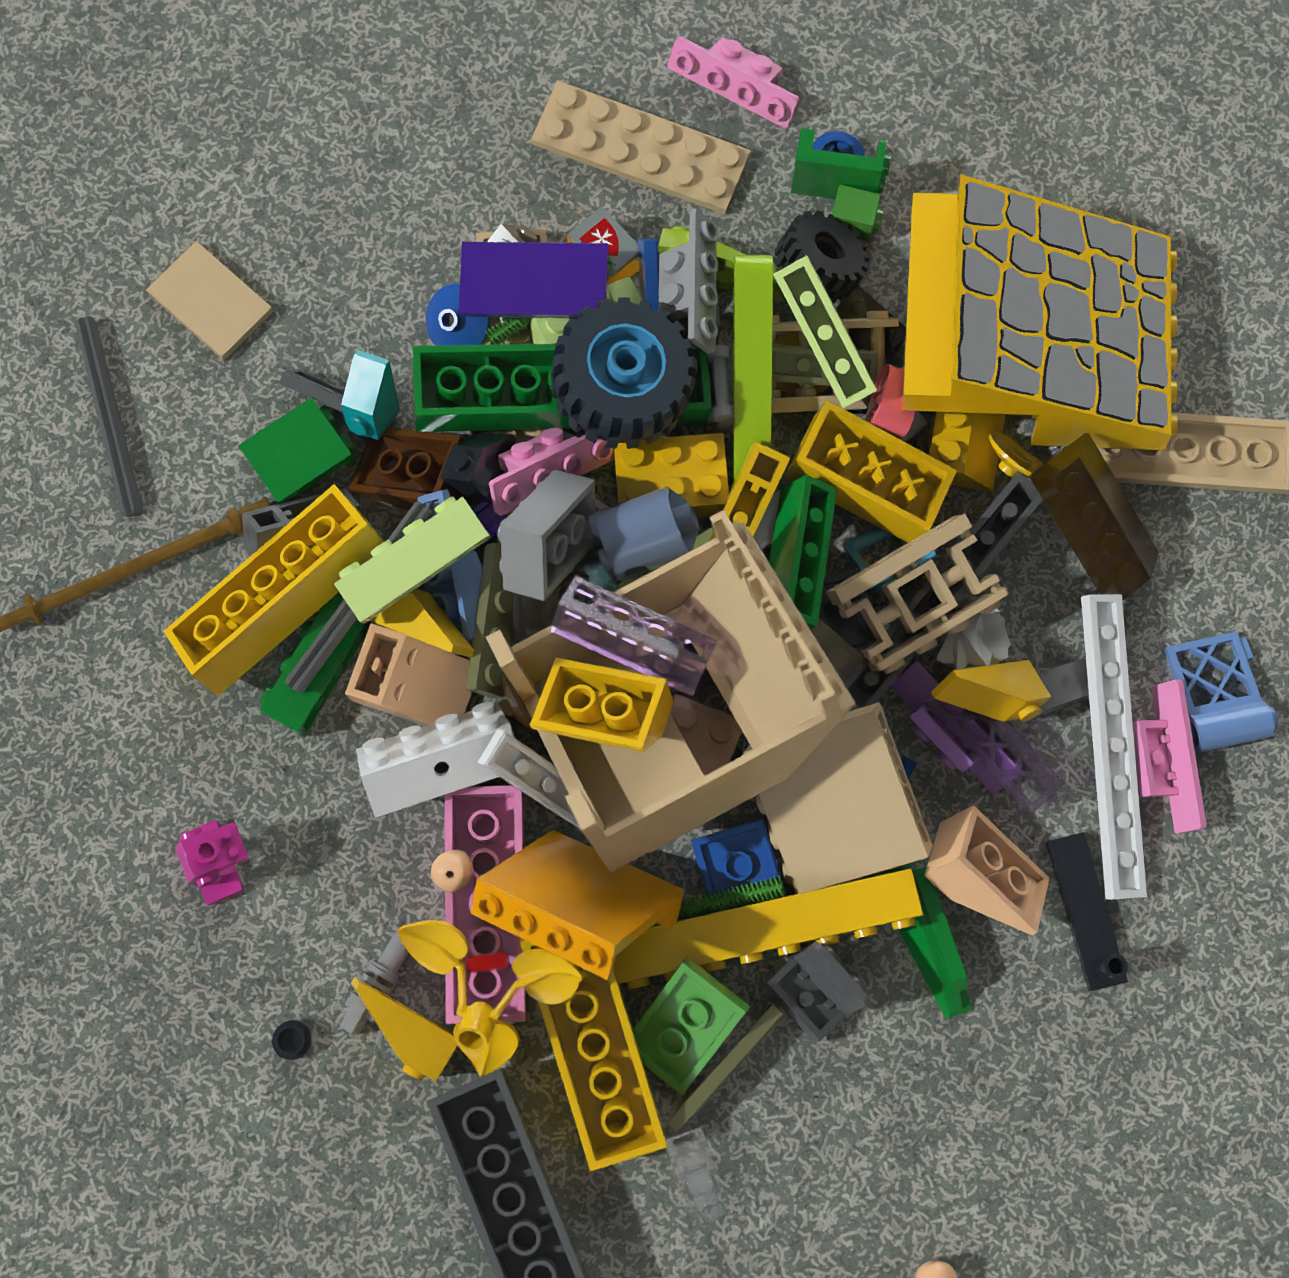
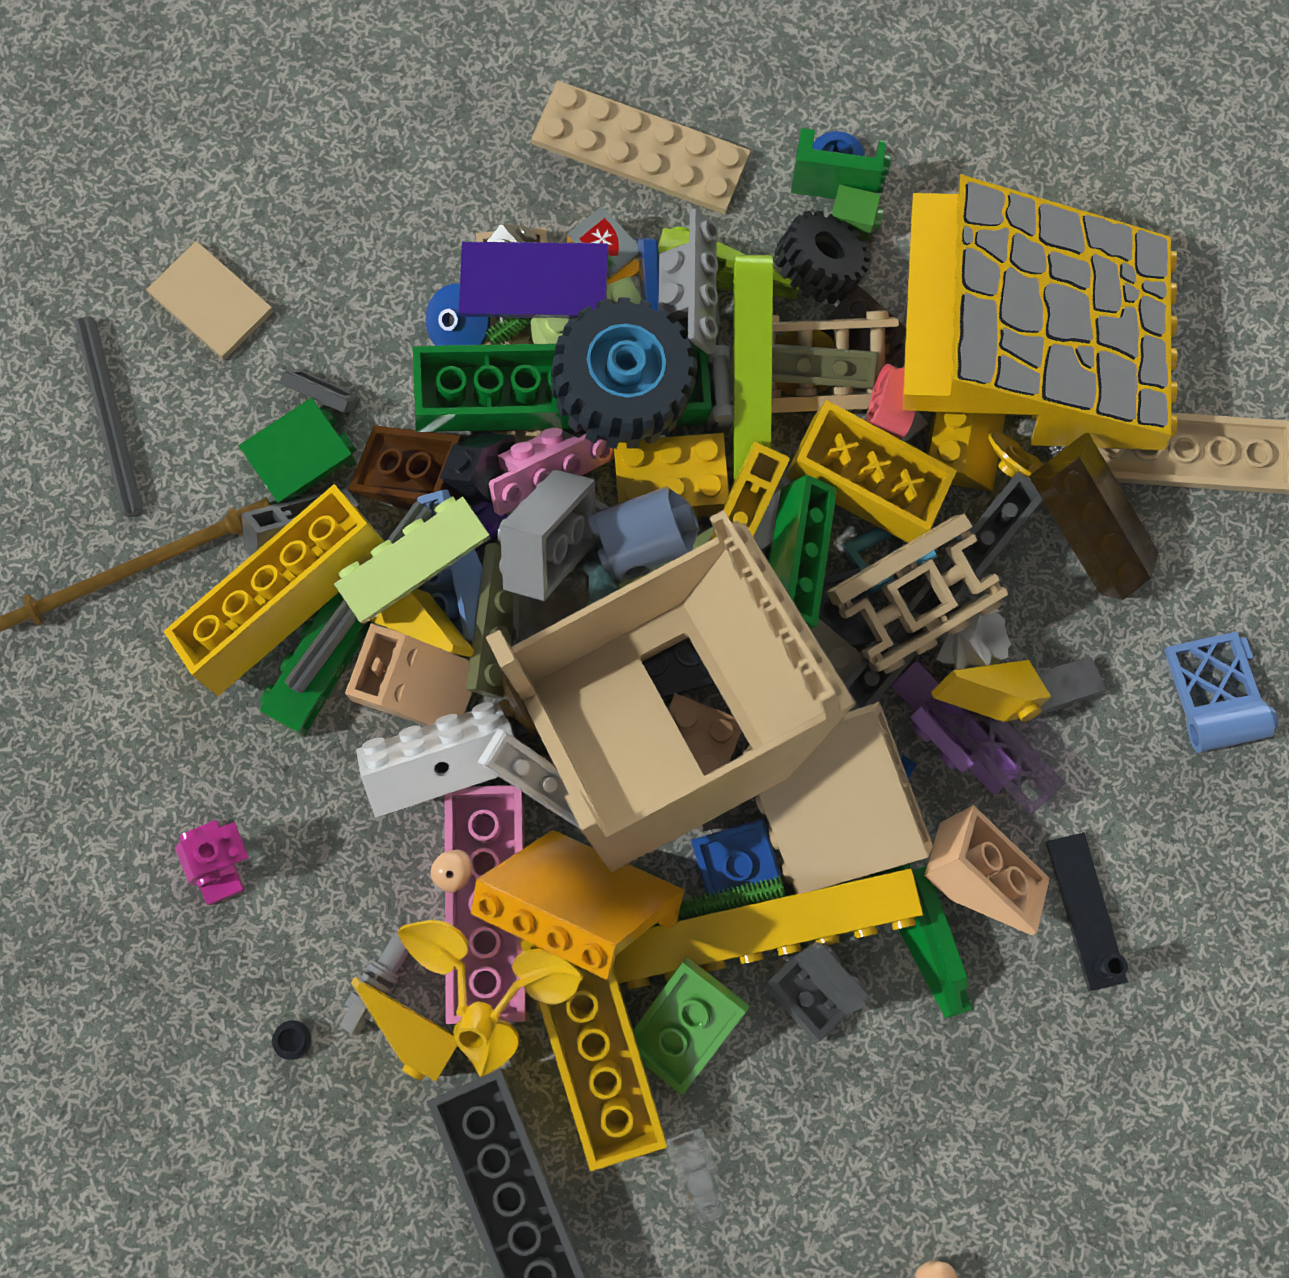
teal slope [341,349,400,440] -> none
red tile [466,951,511,974] -> none
yellow slope [530,658,674,752] -> none
fence [550,576,718,696] -> none
olive tile [666,1005,782,1133] -> none
bright pink bracket [667,36,799,128] -> none
yellowish green brick [773,255,877,409] -> none
white plate [1081,594,1147,899] -> none
bright pink bracket [1132,679,1207,833] -> none

